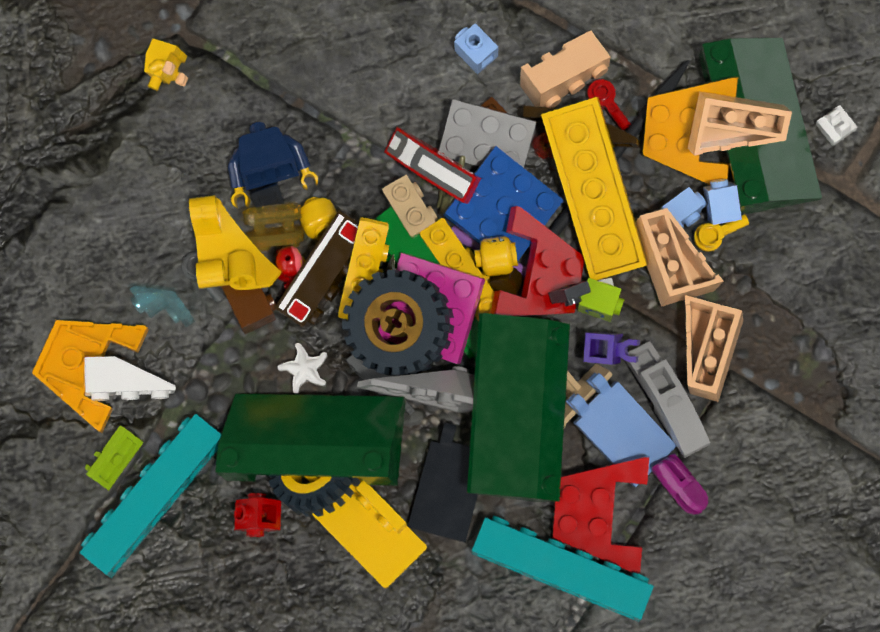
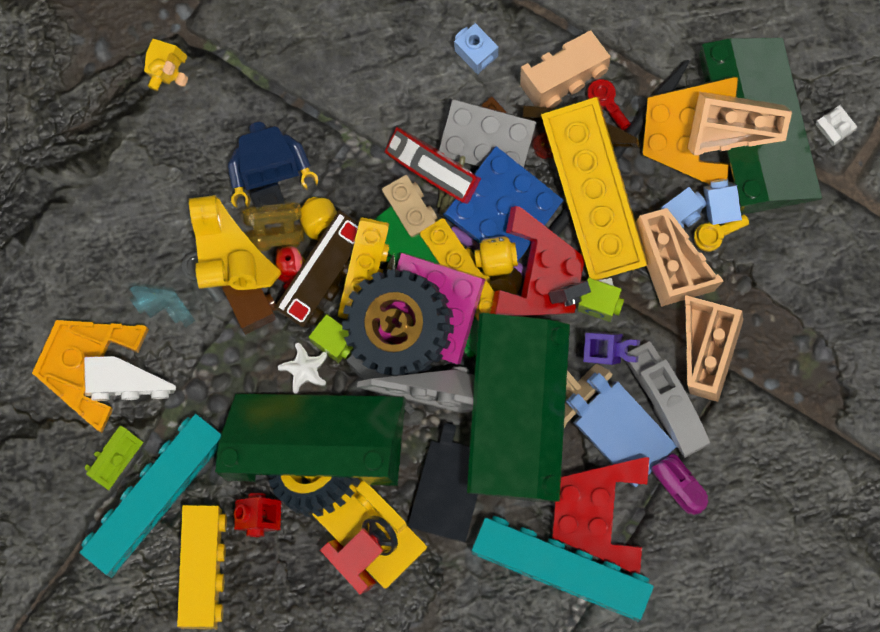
none -> yellow brick [177,505,227,629]
none -> lime brick [309,314,354,363]
none -> piece [320,516,398,595]

